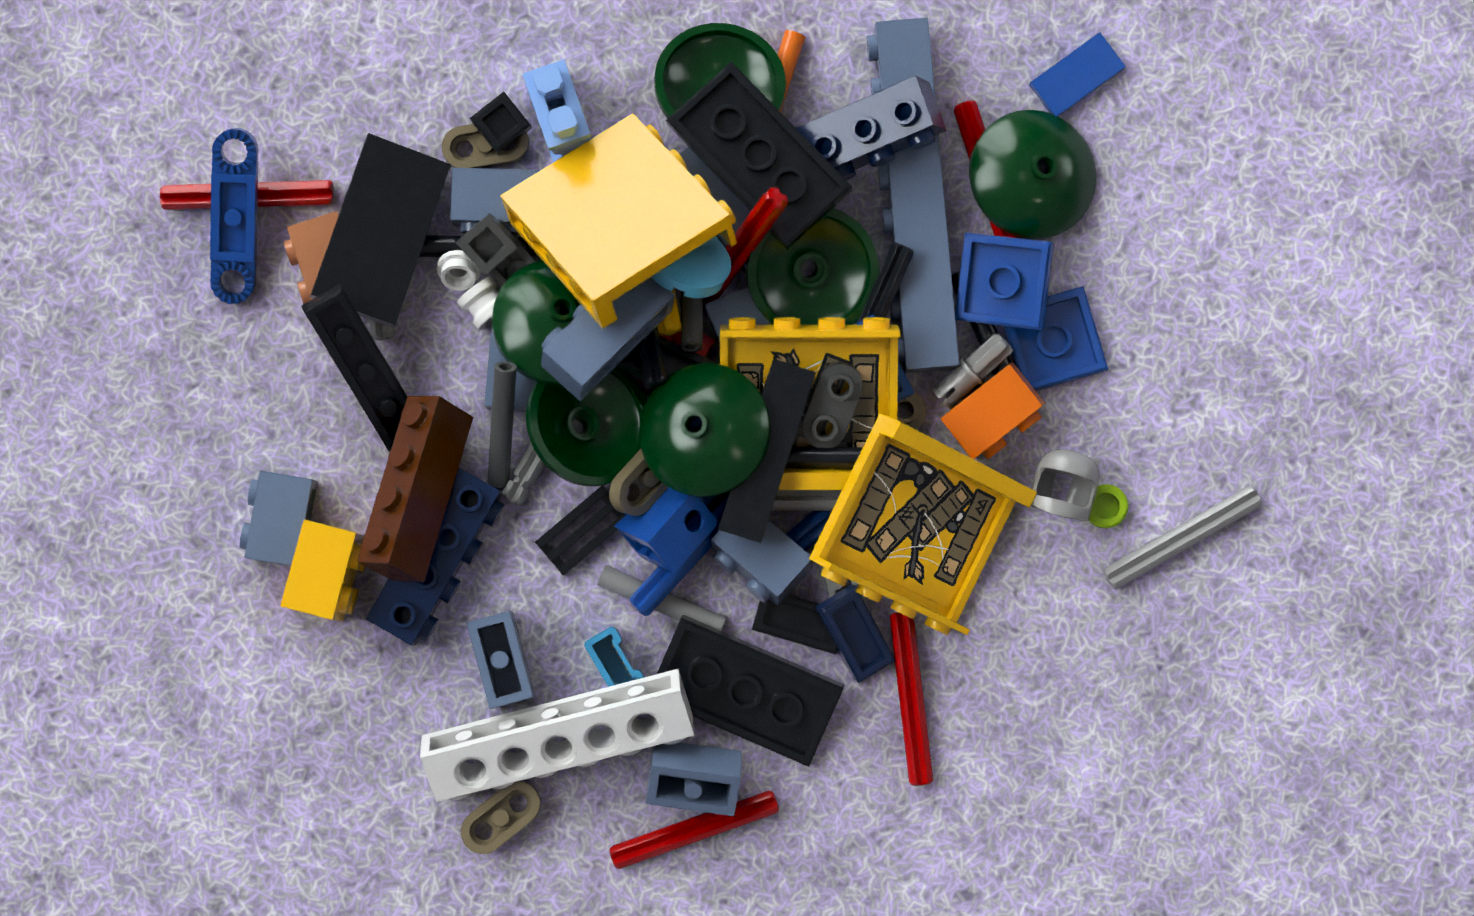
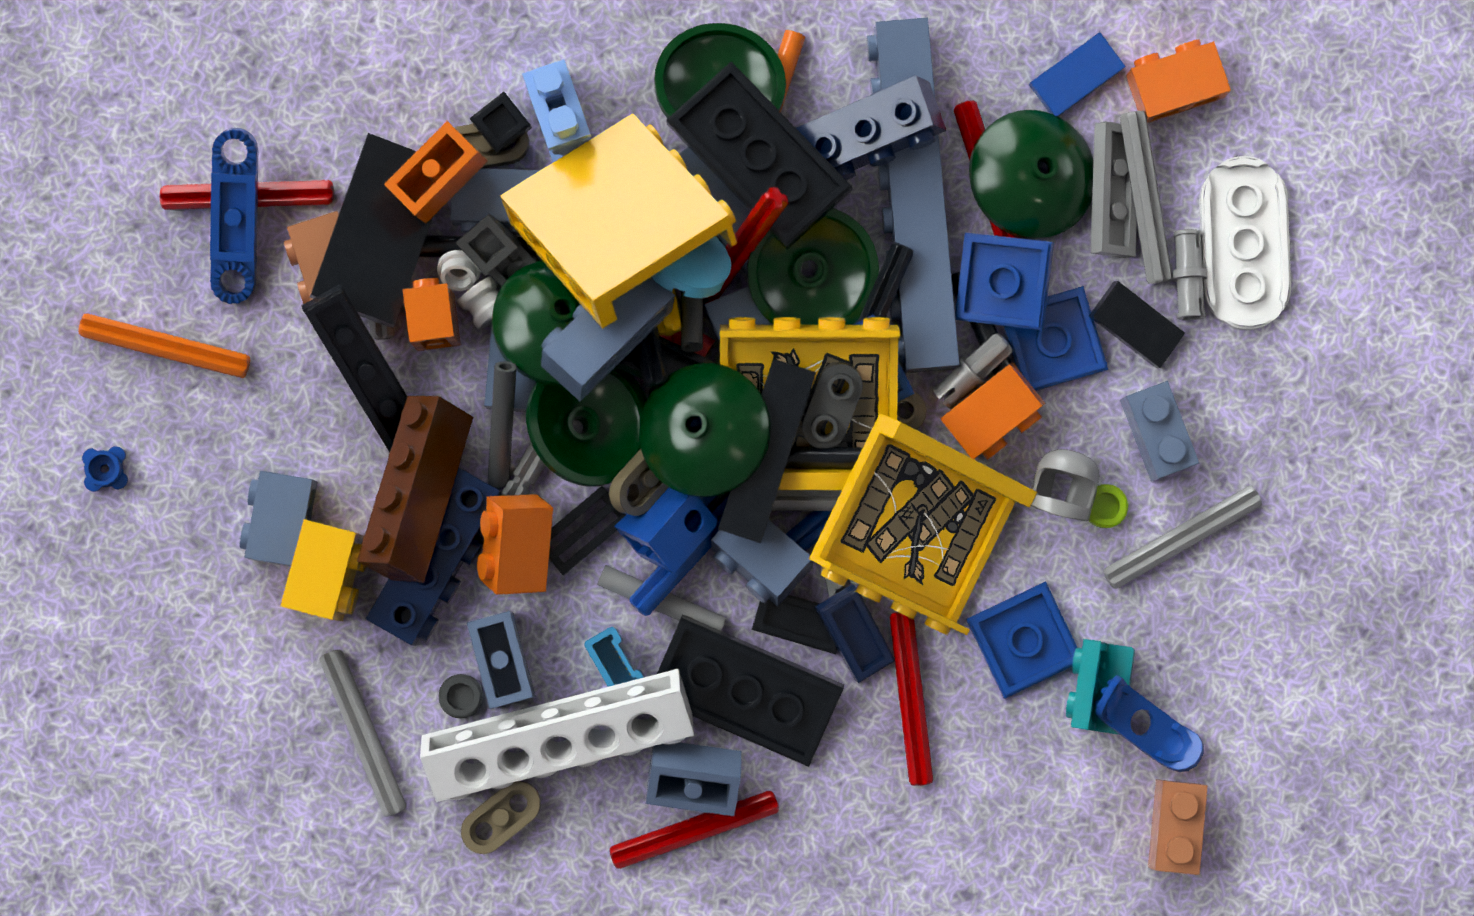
none -> orange axle [78,313,250,378]
none -> blue plate [82,446,128,492]
none -> light grey axle [320,650,406,817]
none -> orange brick [384,121,488,224]
none -> orange brick [403,278,461,351]
none -> dark grey tile [438,674,483,718]
none -> orange brick [477,494,553,595]
none -> blue tile [966,581,1077,699]
none -> teal bracket [1066,639,1135,735]
none -> black tile [1089,281,1185,368]
none -> light grey plate [1091,121,1137,258]
none -> blue piece [1095,675,1204,772]
none -> light grey axle [1120,111,1172,284]
none -> sand blue brick [1120,381,1199,482]
none -> orange brick [1126,39,1231,123]
none -> nougat brick [1148,779,1208,875]
none -> light grey pin [1172,229,1207,320]
none -> white tile [1199,156,1291,330]

